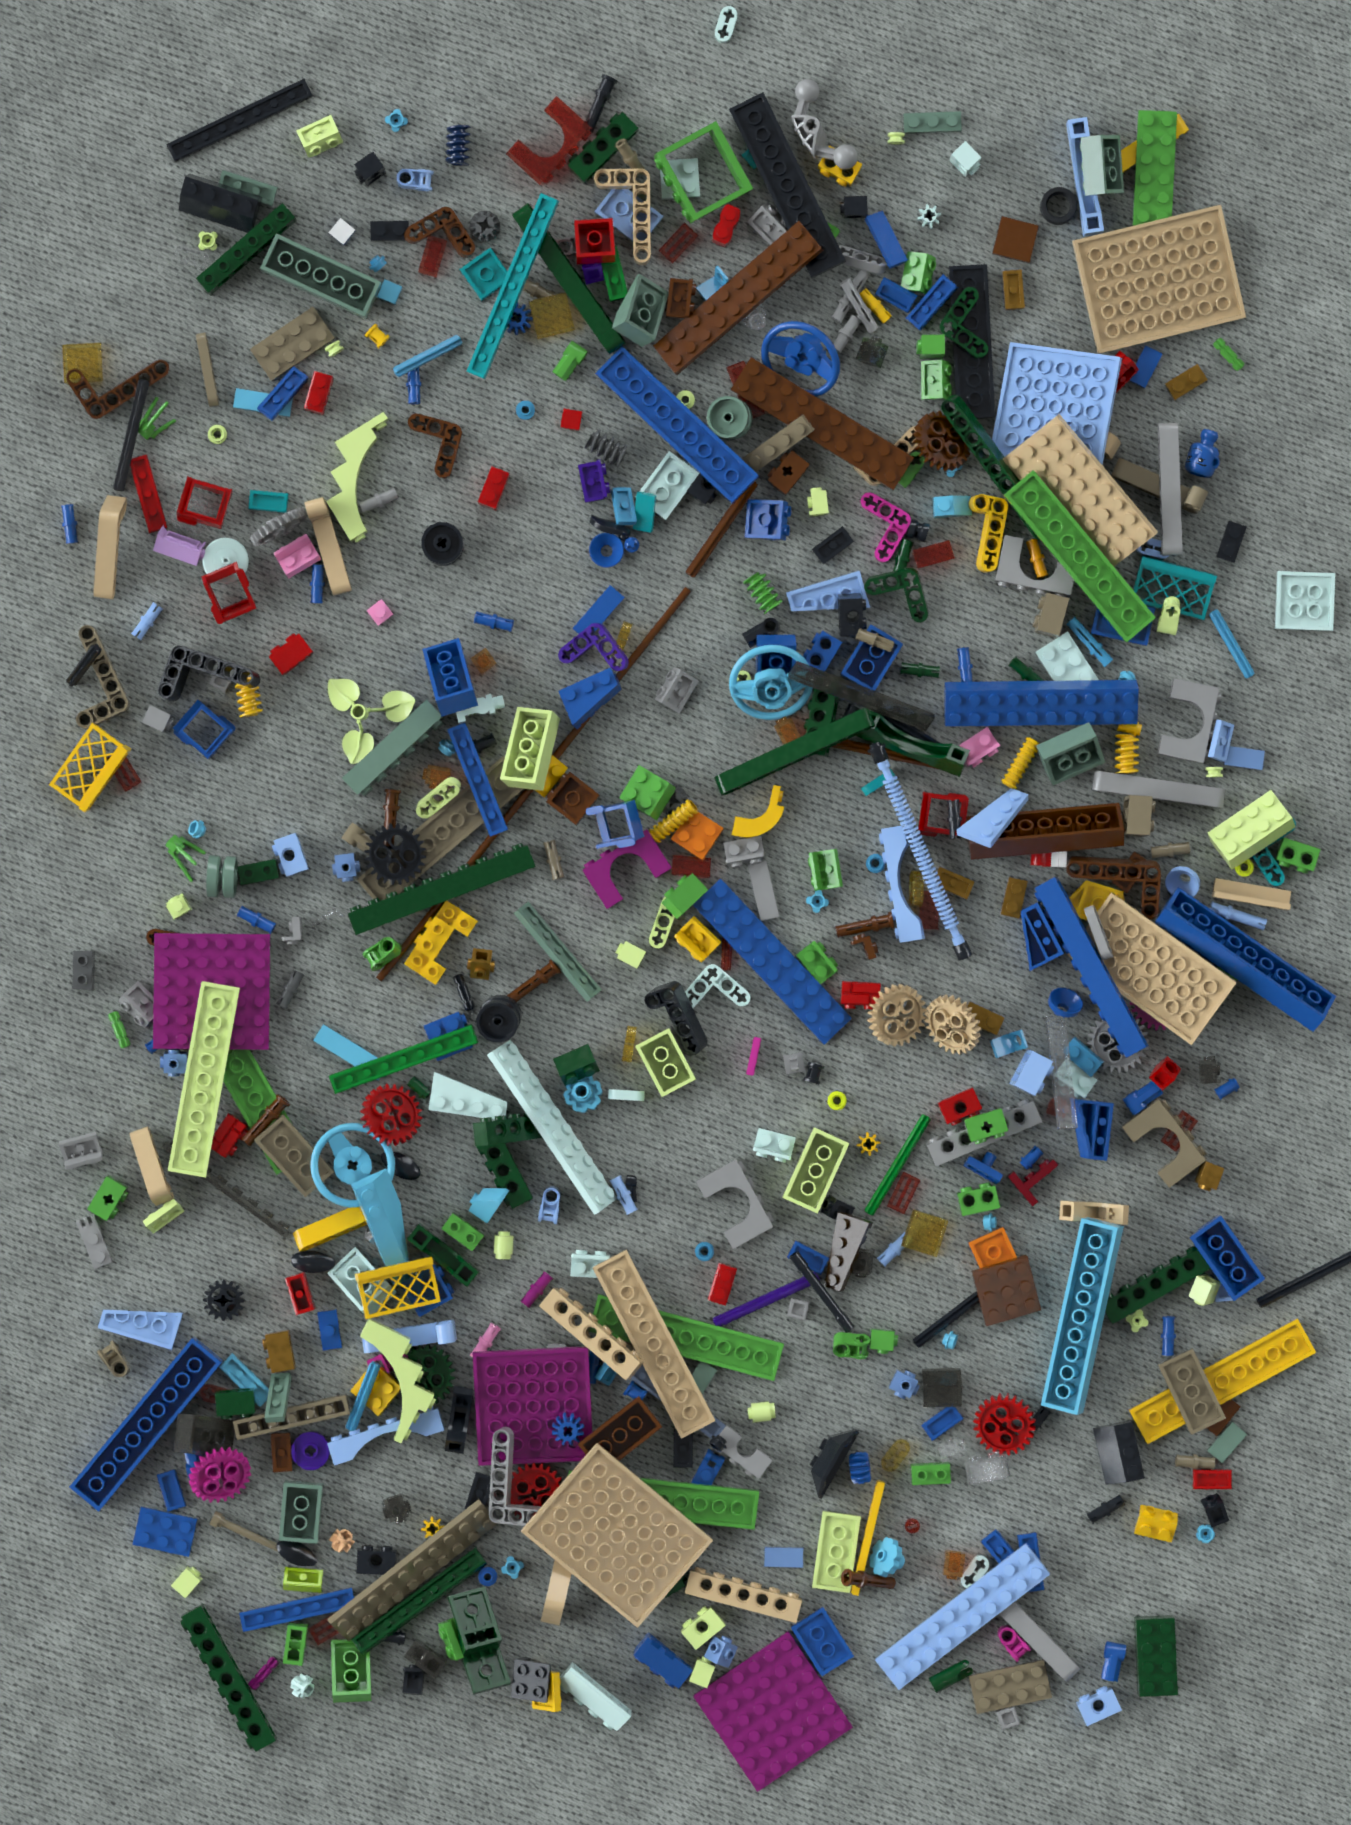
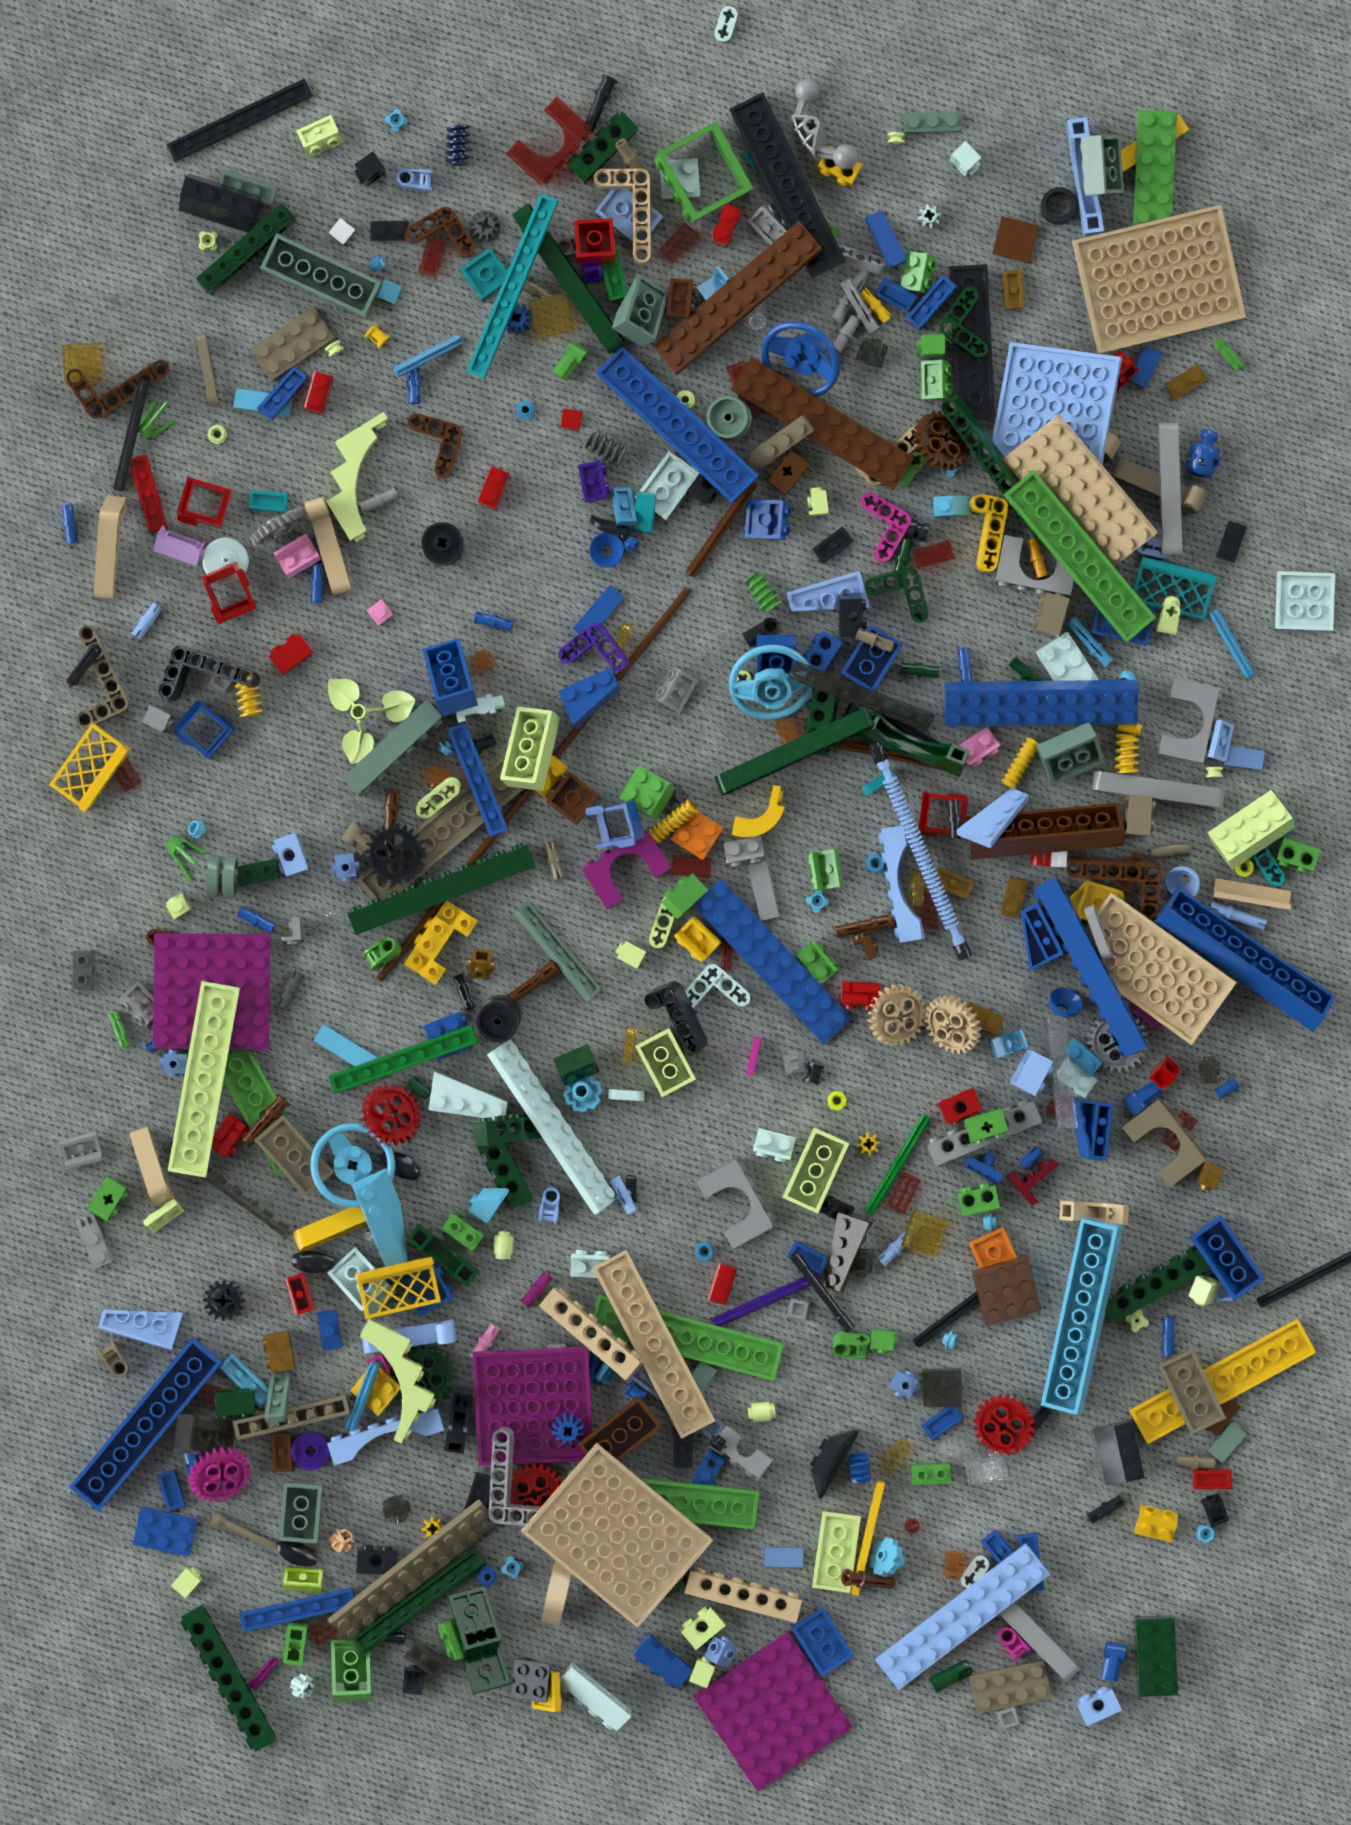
black brick [840,196,868,219] -> none

